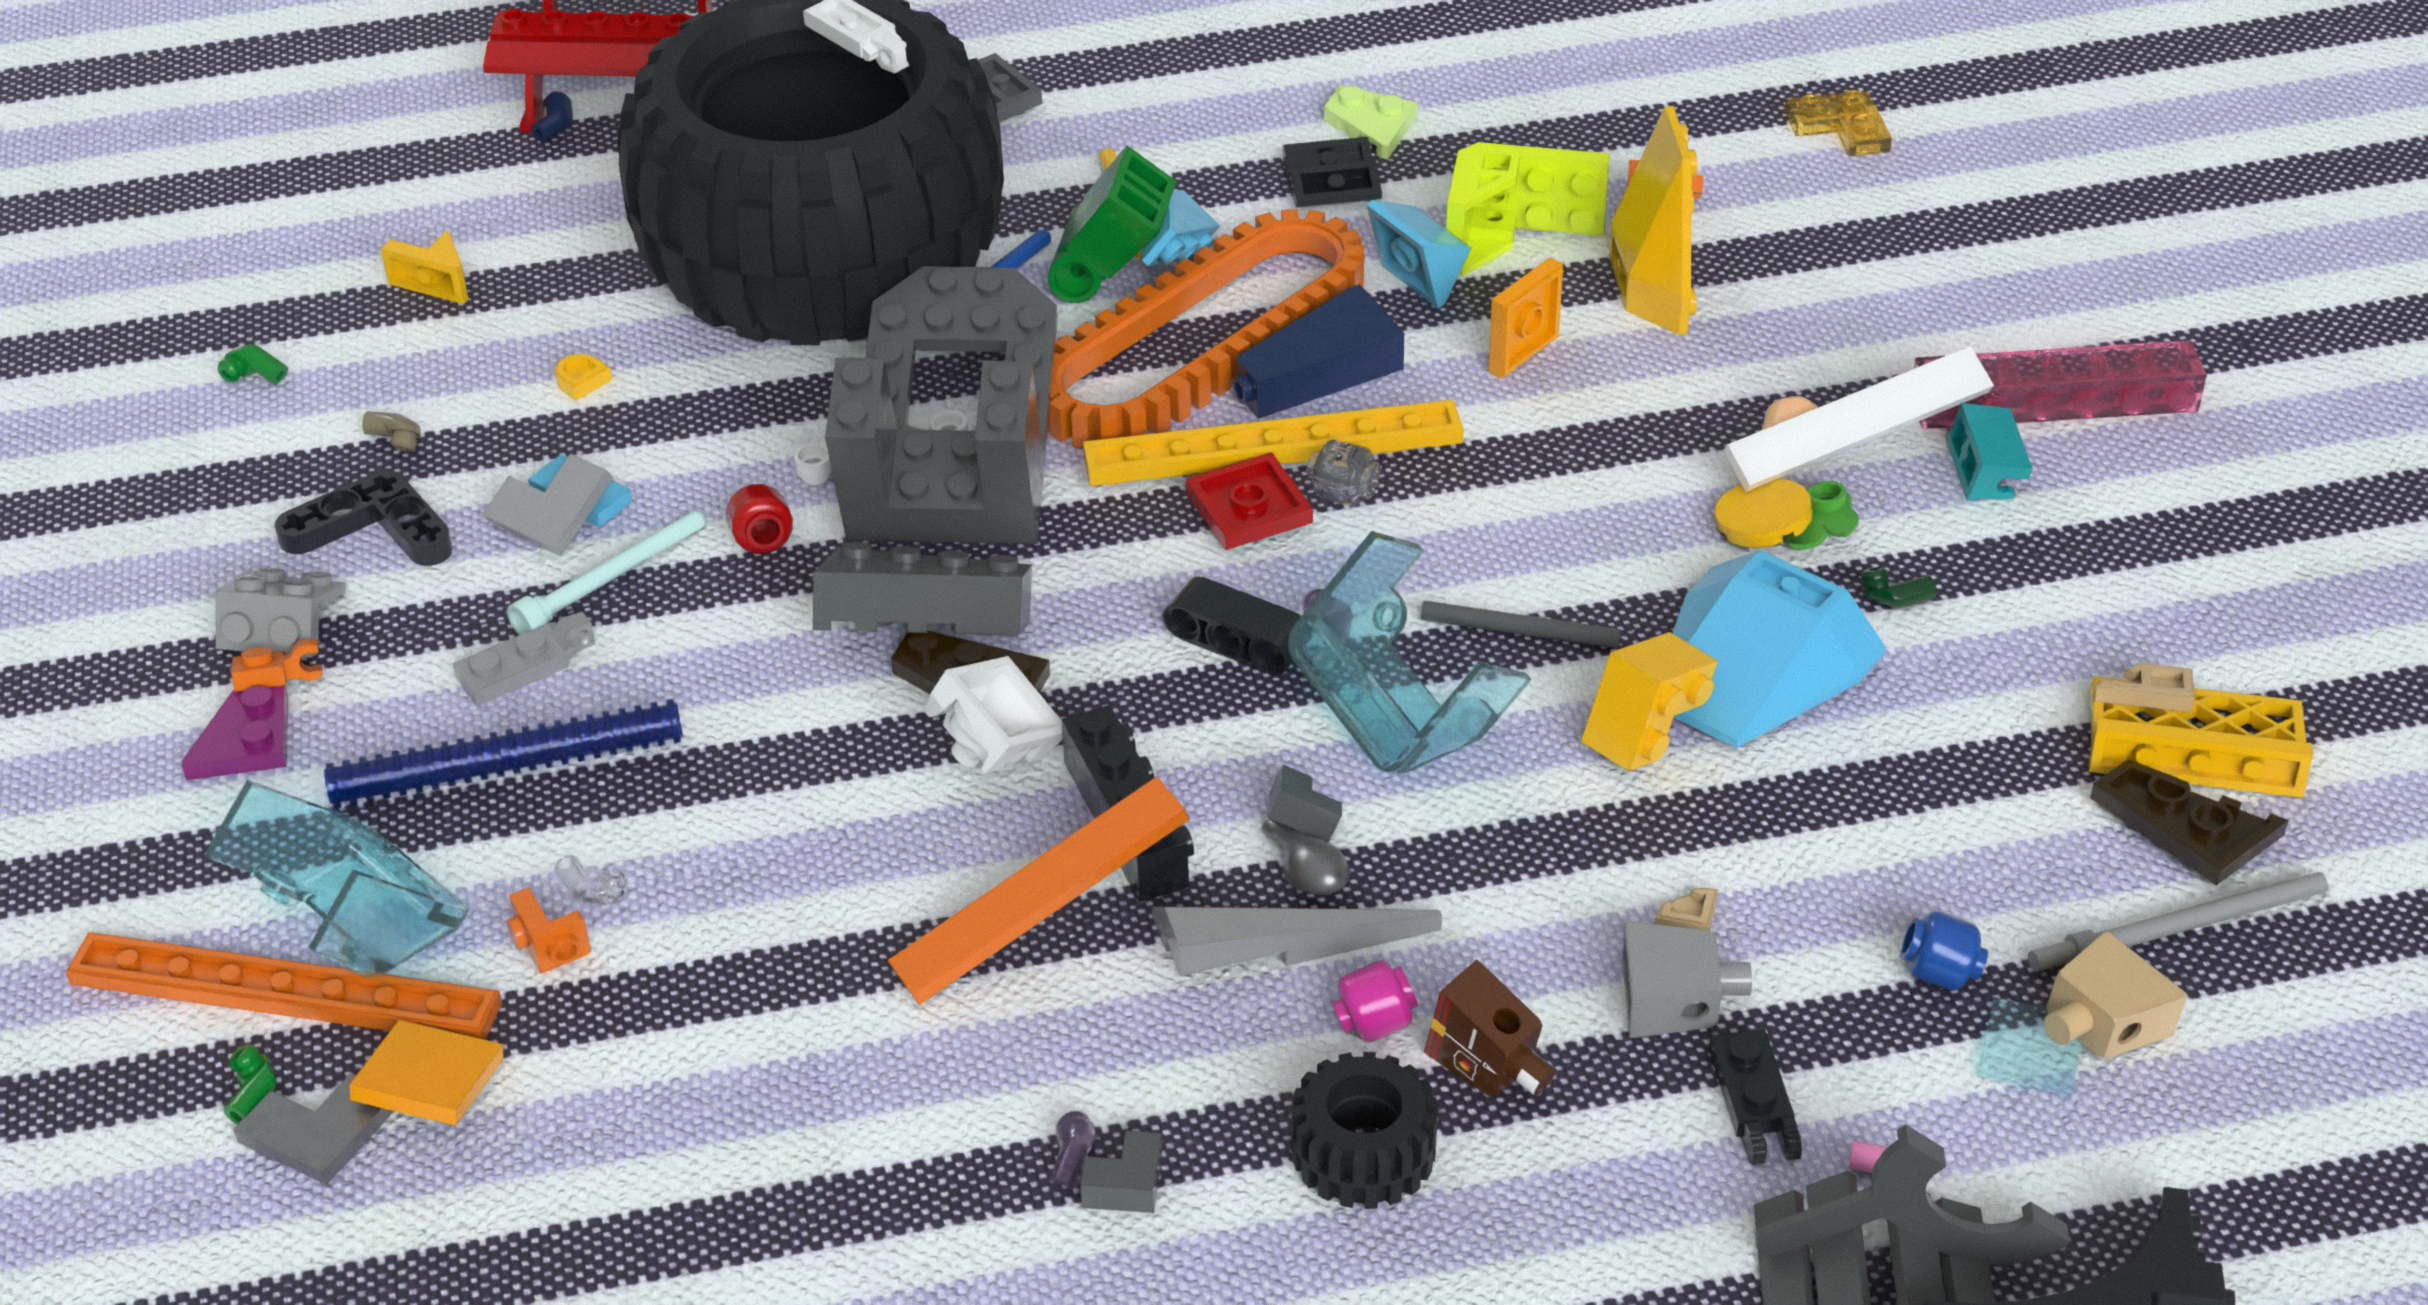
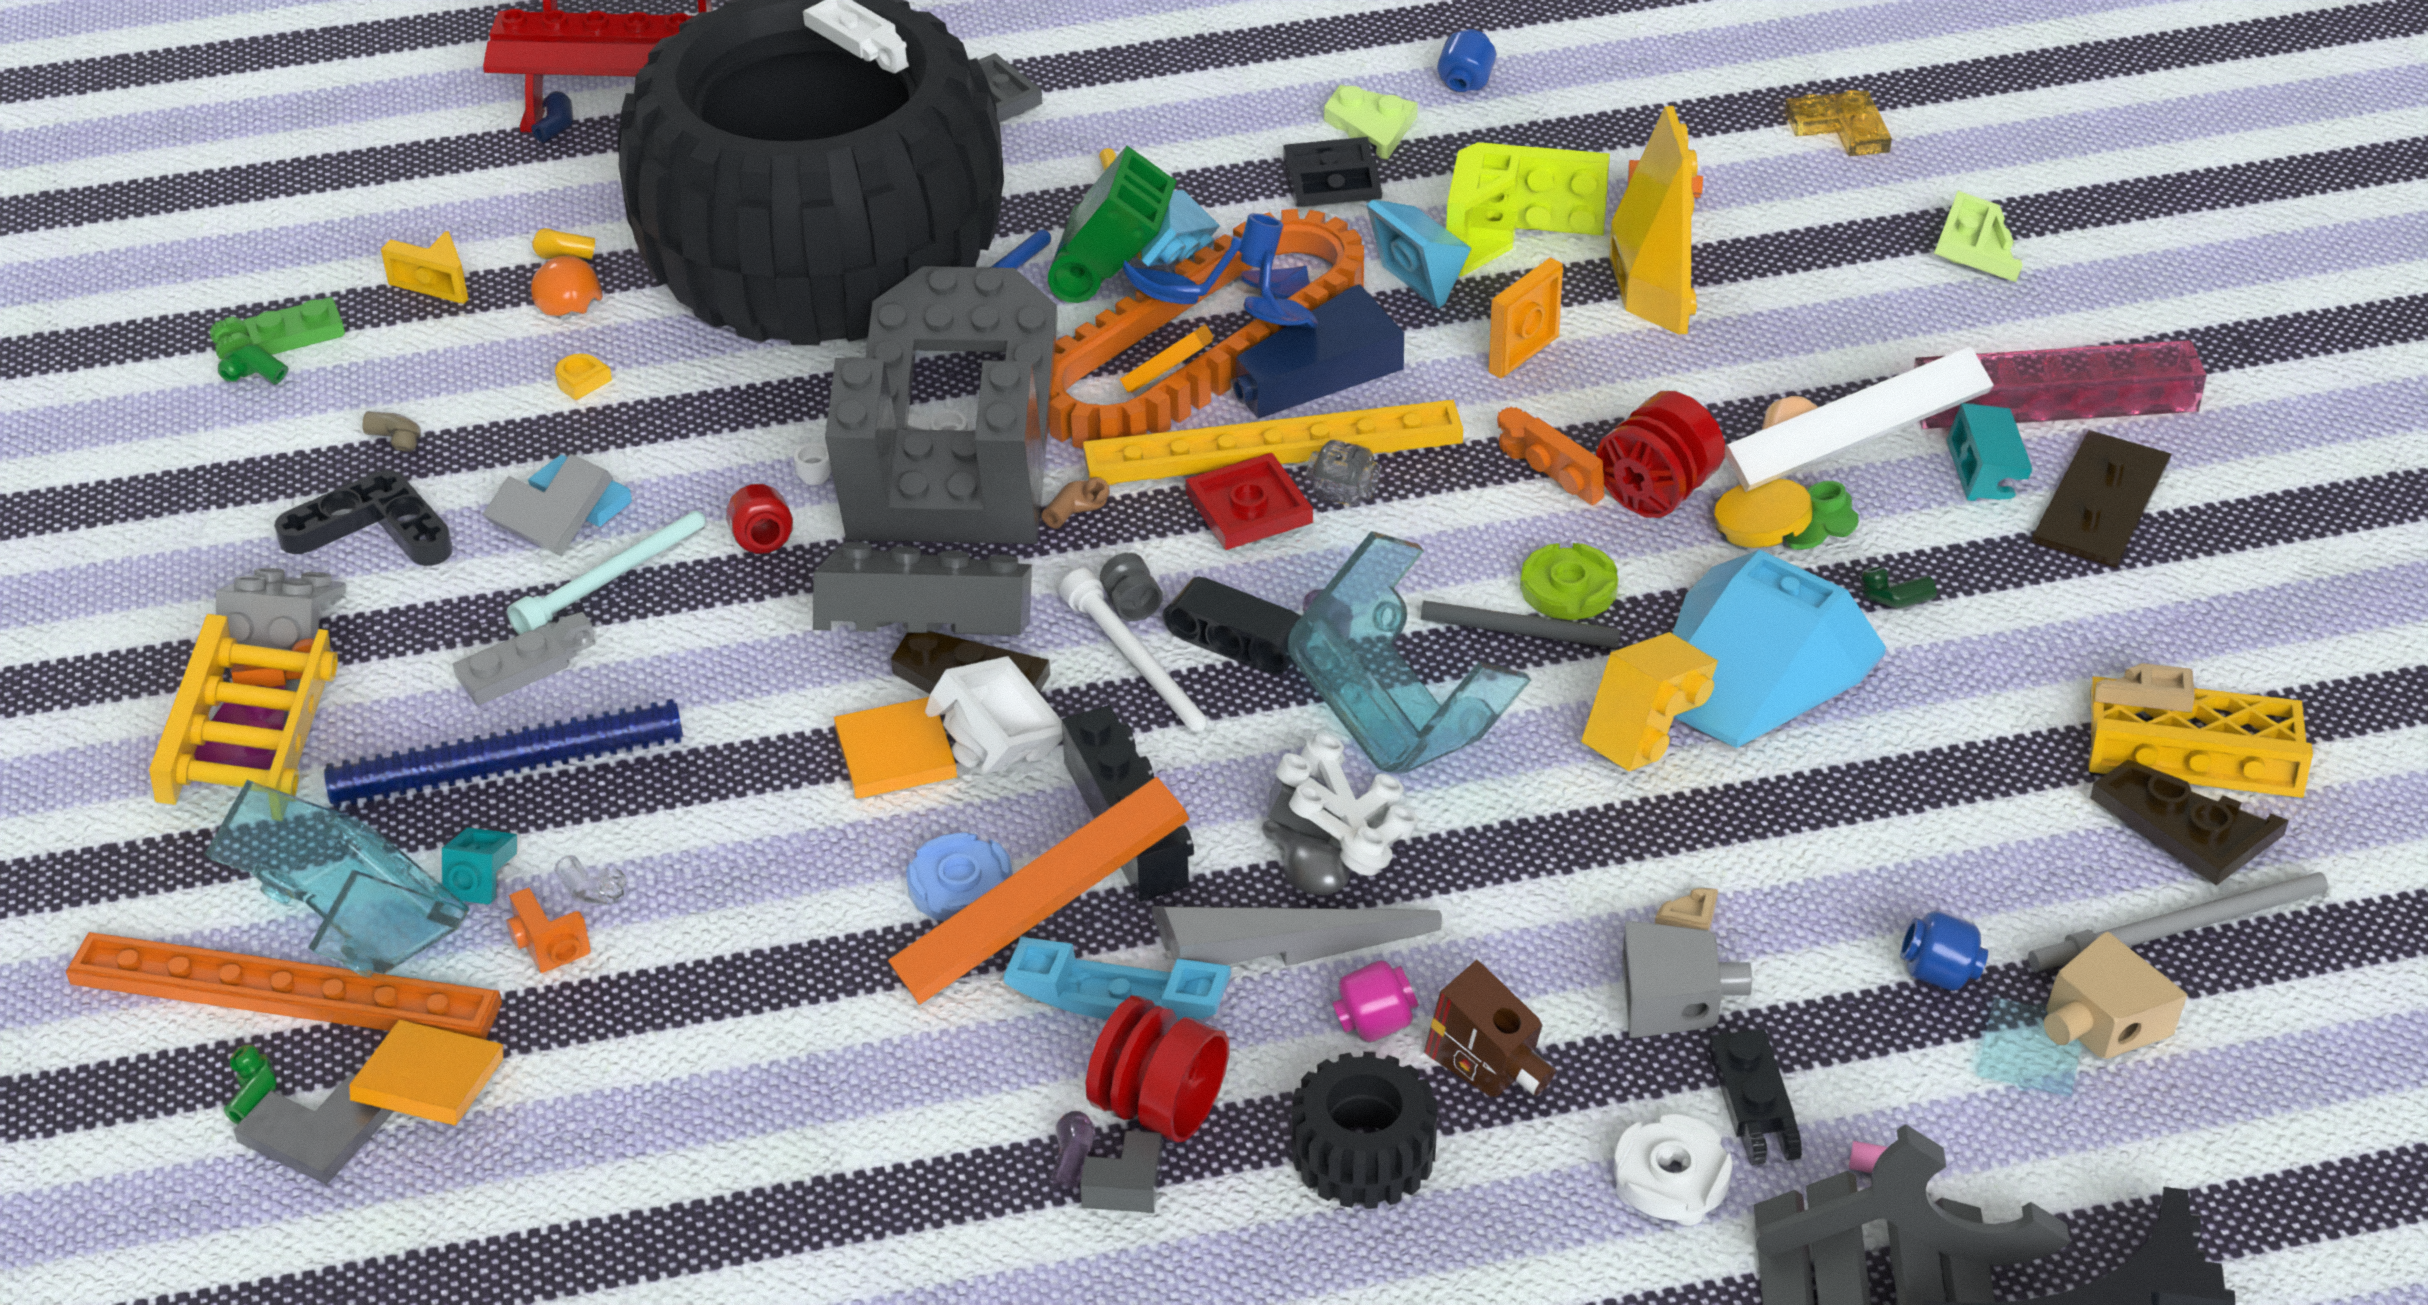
none -> yellow fence [149,614,338,819]
none -> bright green hinge [209,297,345,360]
none -> teal bracket [442,827,517,904]
none -> orange hair [531,256,603,316]
none -> yellow arm [532,228,595,260]
none -> light orange tile [833,697,957,799]
none -> light blue tile [906,832,1013,921]
none -> medium azure slope [1003,937,1231,1022]
none -> medium nougat arm [1042,477,1110,529]
none -> white piece [1059,568,1207,732]
none -> red wheel [1085,995,1230,1142]
none -> dark grey wheel [1100,553,1163,621]
none -> light orange tile [1119,324,1214,393]
none -> blue plant [1123,213,1318,329]
none -> white plant [1275,733,1419,876]
none -> blue head [1437,29,1497,92]
none -> orange hinge [1497,406,1604,506]
none -> lime tile [1520,543,1619,620]
none -> red wheel [1596,391,1725,518]
none -> white plate [1614,1114,1732,1226]
none -> yellowish green wing [1934,191,2023,282]
none -> dark brown piece [2032,430,2172,568]

